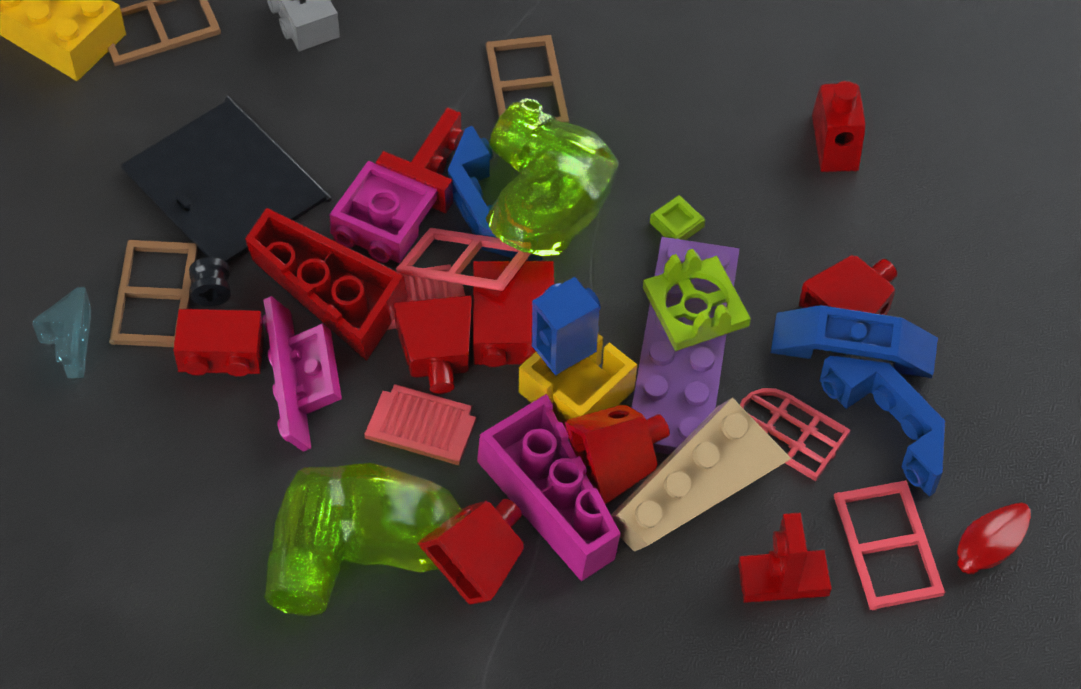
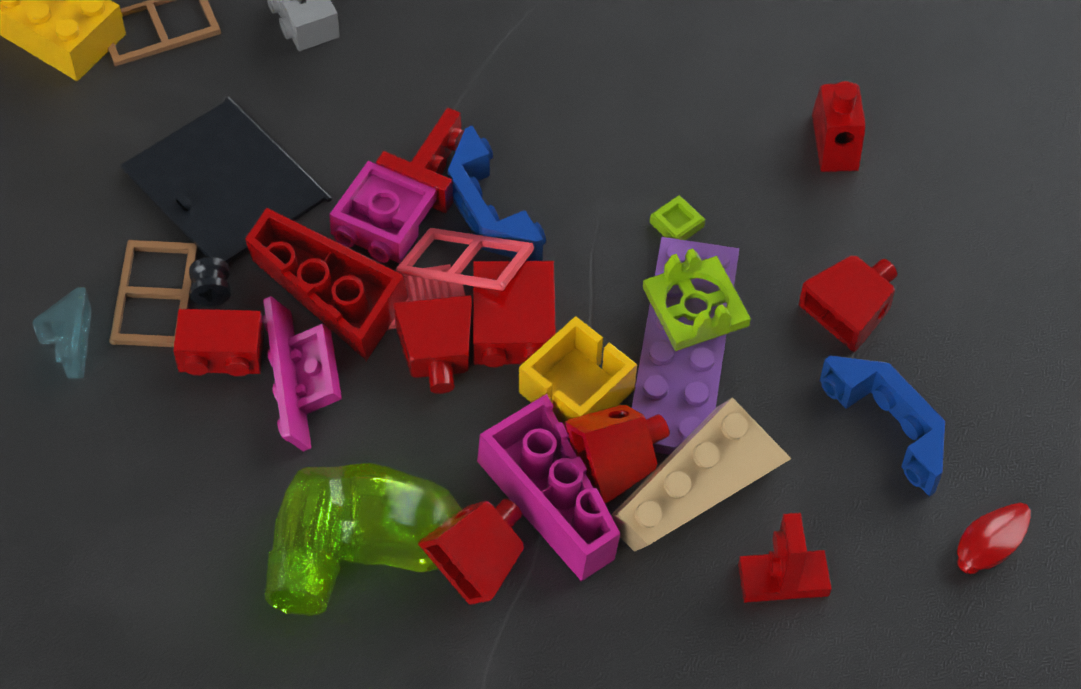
coral window [364,384,476,466] -> none
medium nougat window [485,35,569,134] -> none
clear neon green piece [486,98,619,256] -> none
blue brick [532,277,601,375] -> none
coral window [740,388,851,481] -> none
blue slope [770,305,938,378] -> none
coral window [834,480,945,611] -> none

